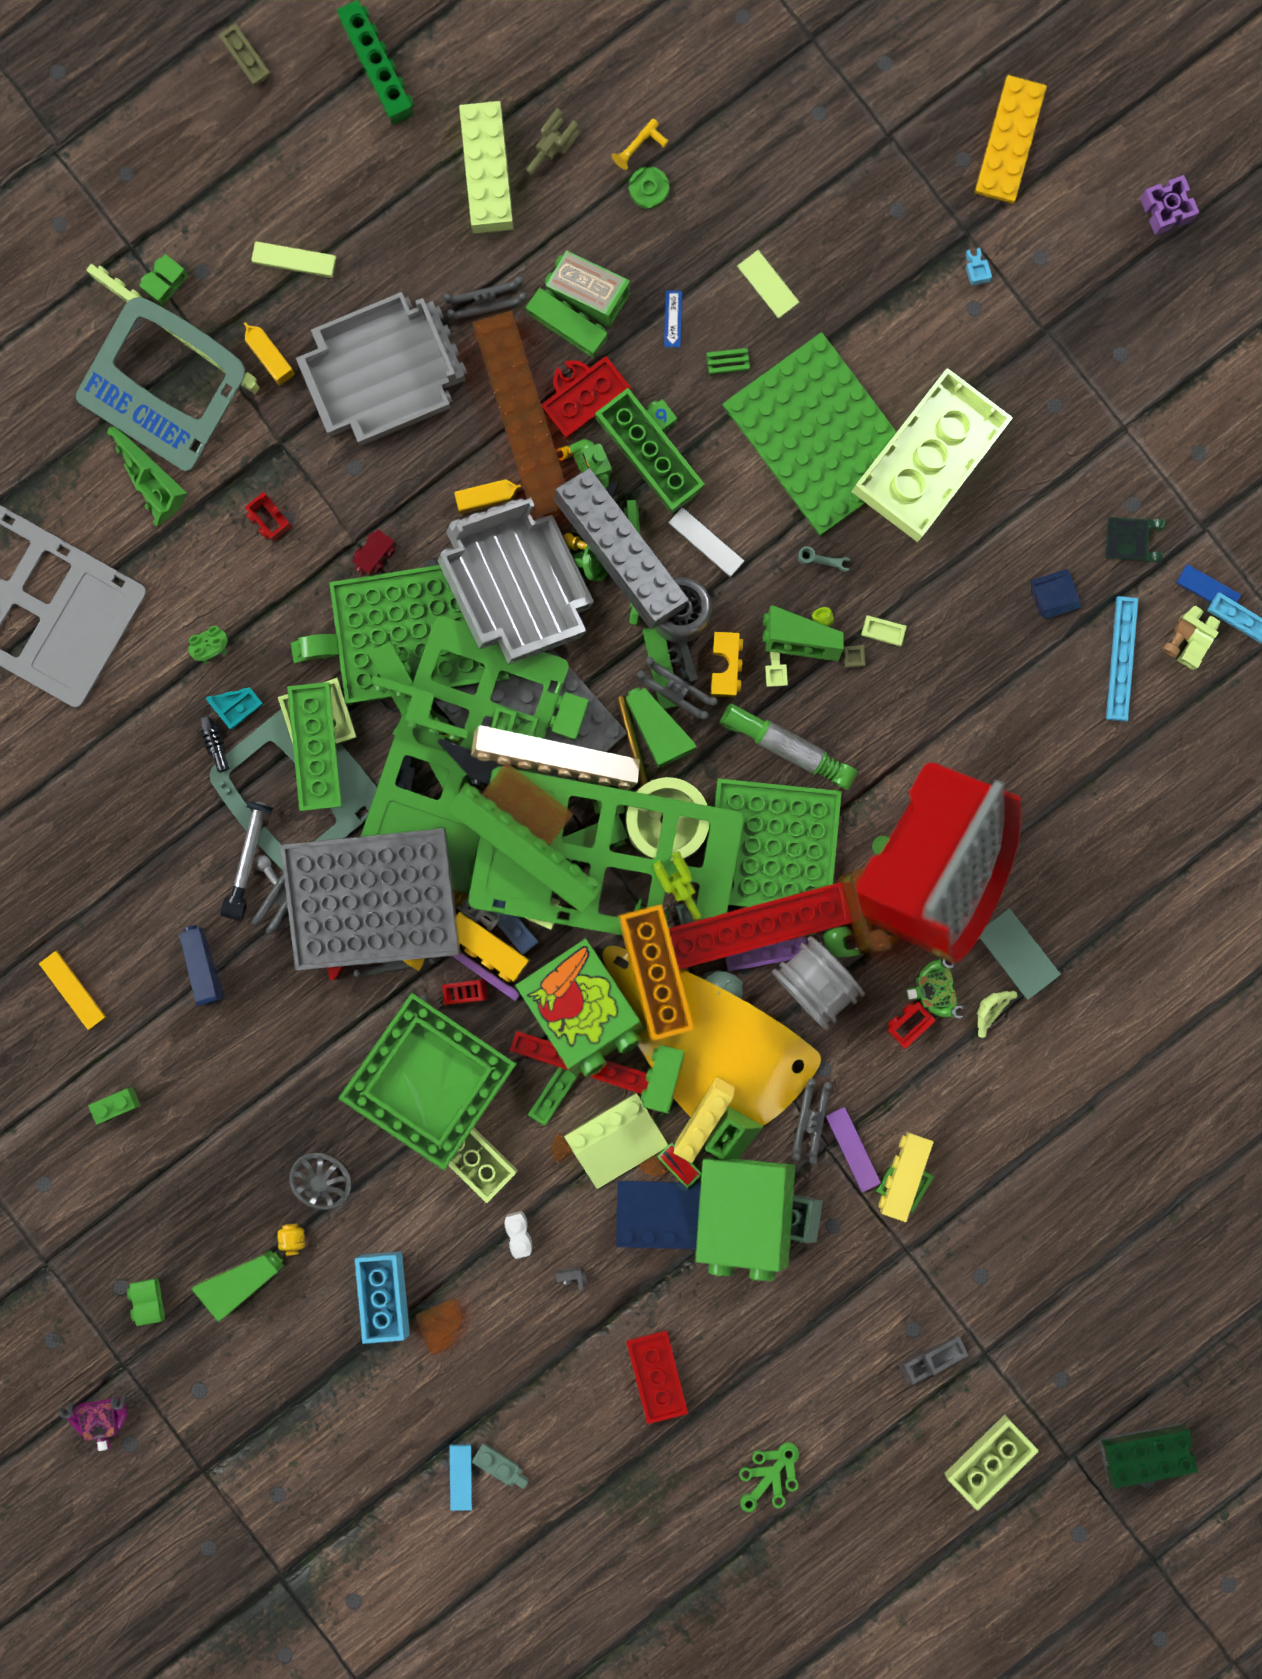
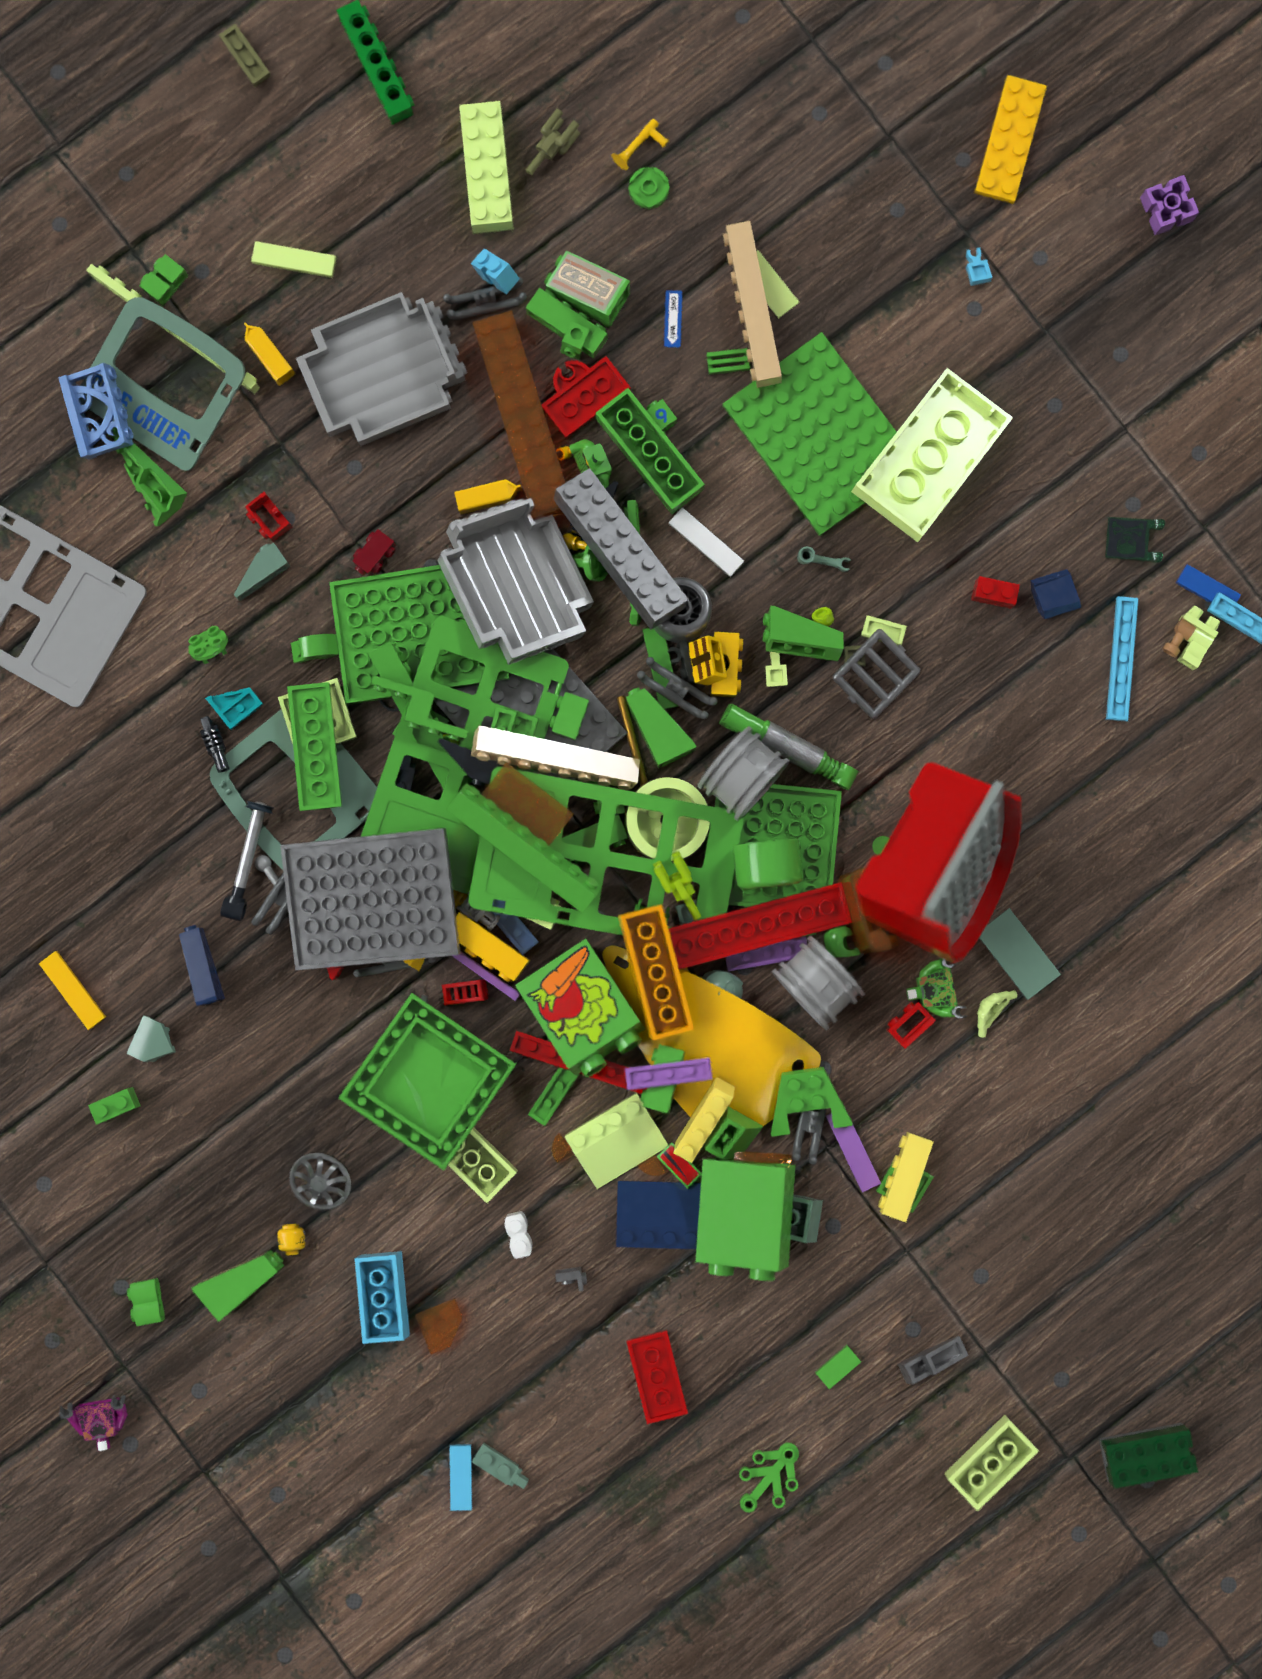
none -> medium blue fence [58,363,133,459]
none -> sand green slope [126,1015,176,1062]
none -> sand green slope [234,542,291,601]
none -> medium azure brick [471,249,520,294]
none -> bright green bracket [561,322,589,360]
none -> medium lavender tile [625,1058,713,1090]
none -> yellow brick [688,635,727,685]
none -> light grey wheel [697,726,790,821]
none -> tan brick [723,221,782,388]
none -> bright green piece [733,839,803,889]
none -> clear orange tile [734,1151,791,1163]
none -> bright green wing [771,1067,853,1137]
none -> bright green tile [815,1345,861,1389]
none -> flat silver bar [833,629,921,719]
none -> red brick [971,576,1020,609]

